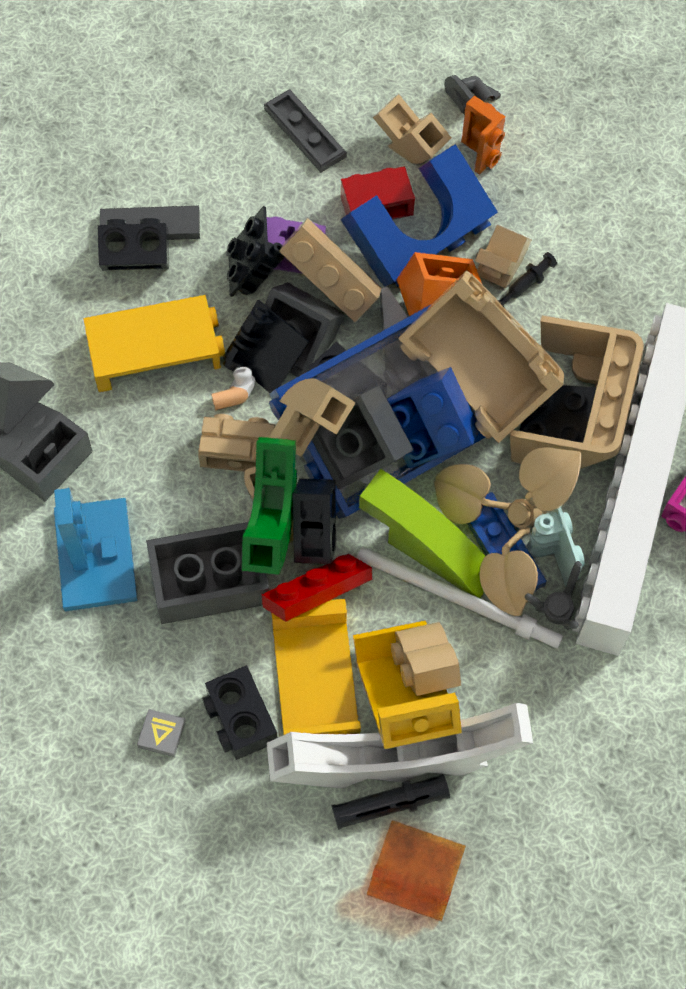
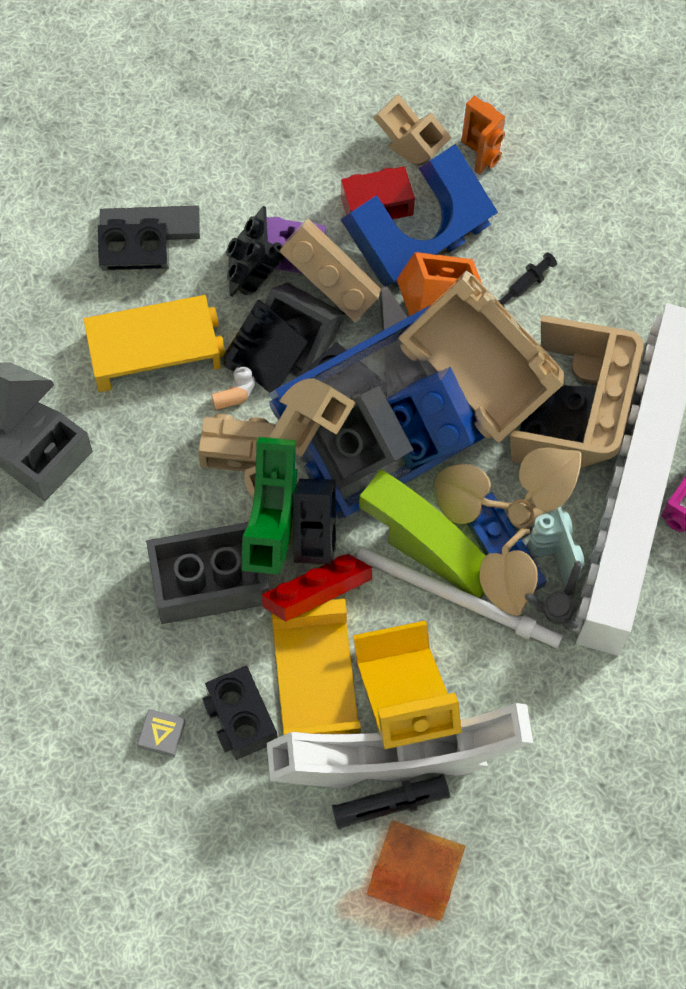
dark azure piece [54,488,138,611] -> none
dark grey tile [264,89,347,173] -> none
tan brick [391,622,461,696] -> none
dark grey piece [444,75,501,115] -> none
tan brick [475,225,532,288] -> none

